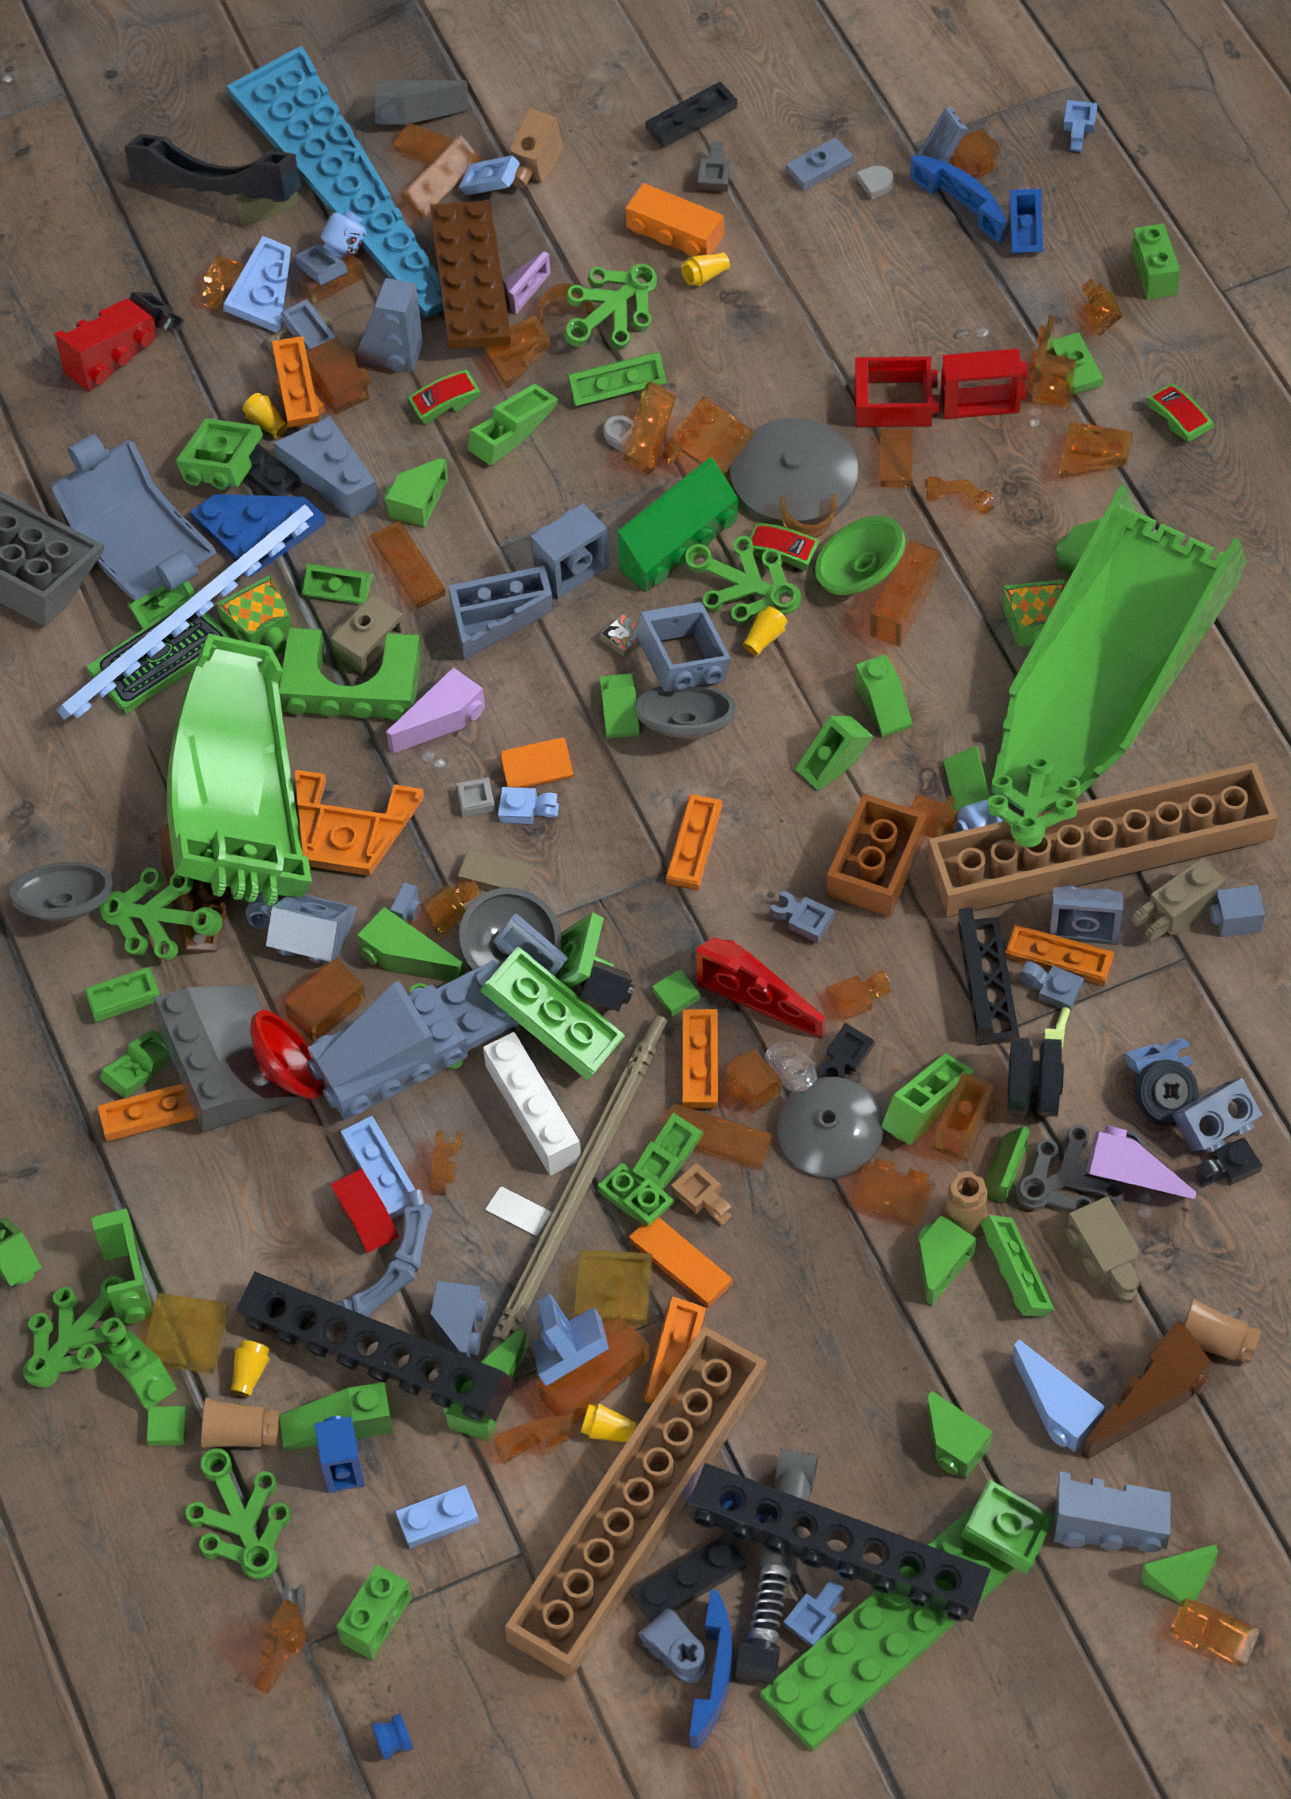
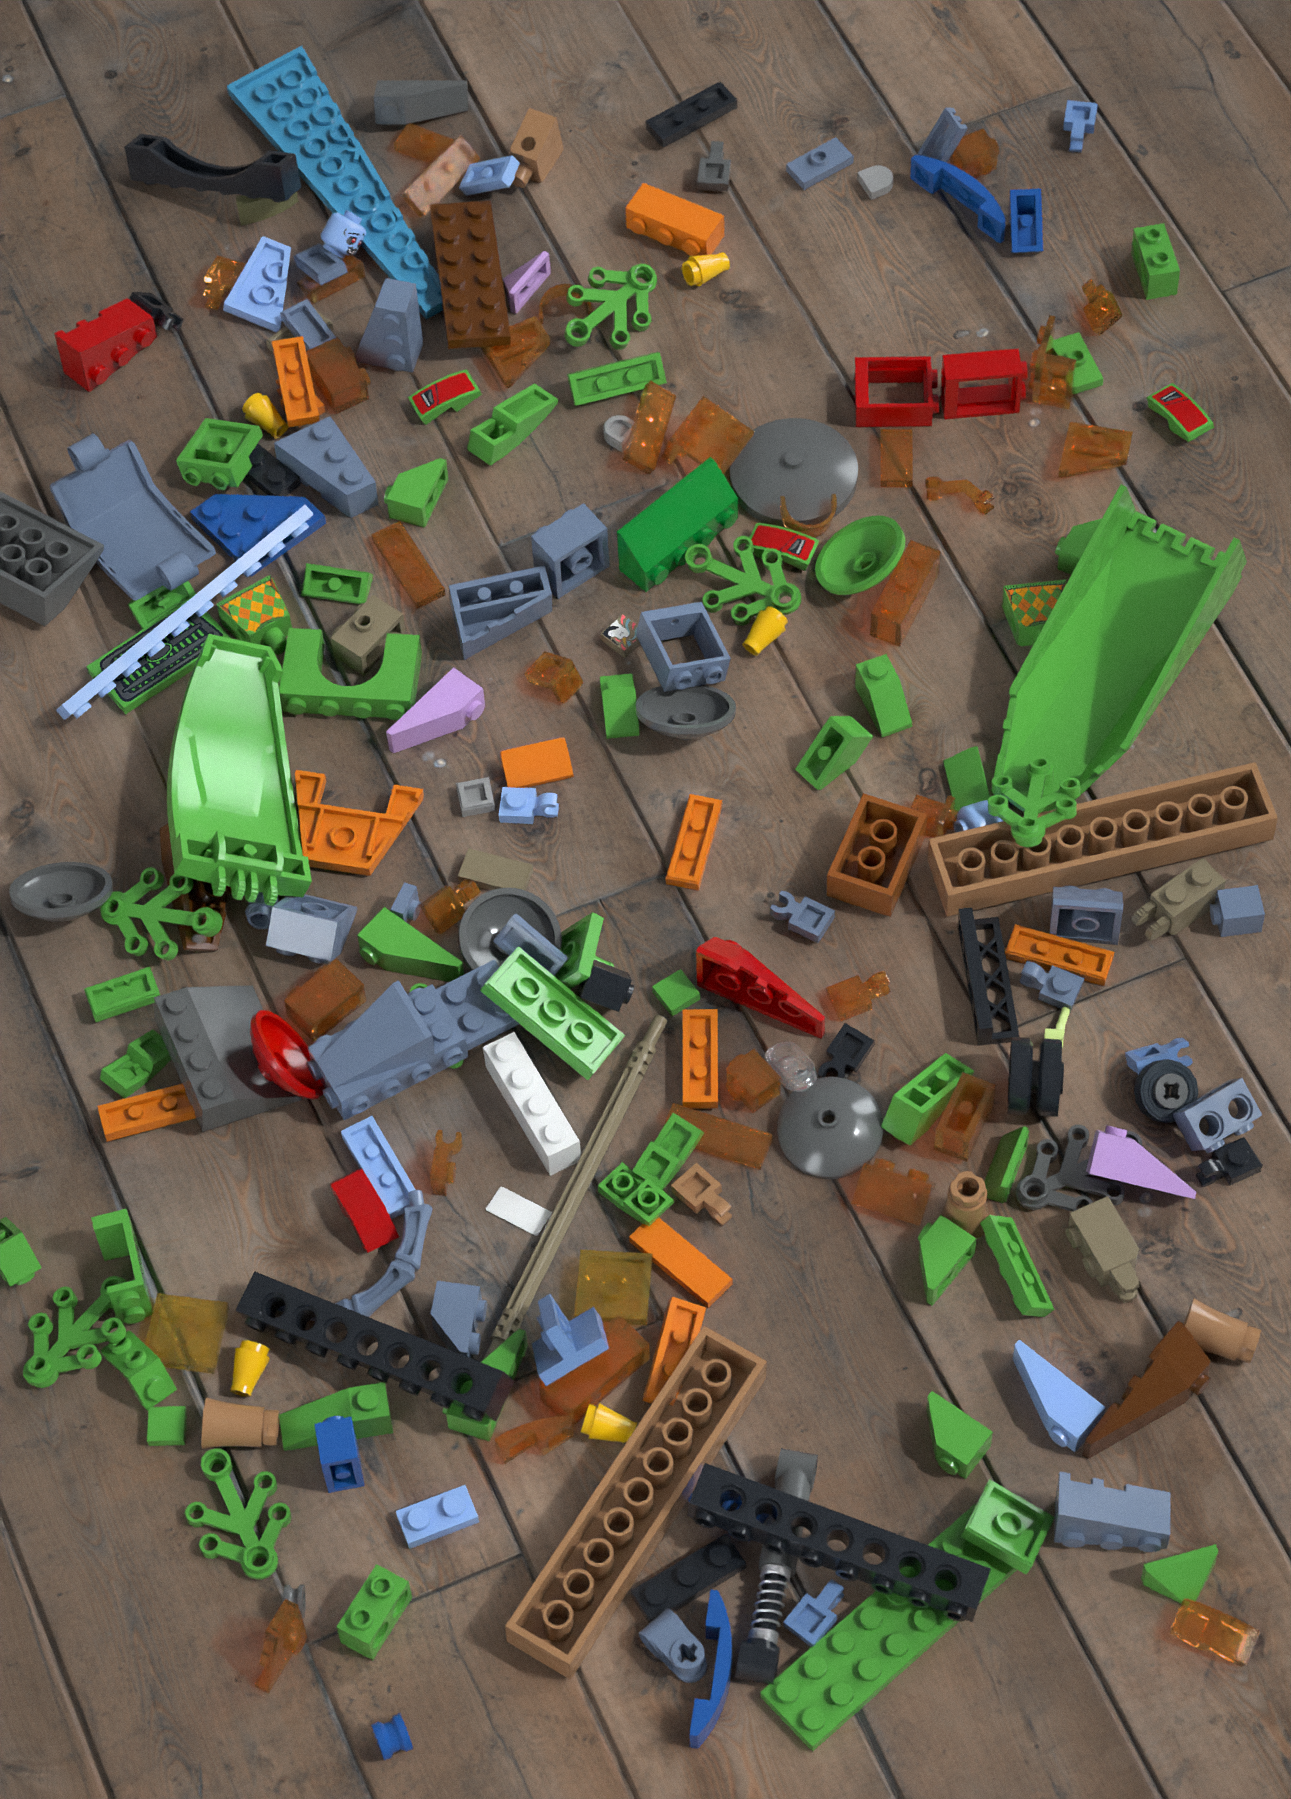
none -> clear orange bracket [524,651,583,704]

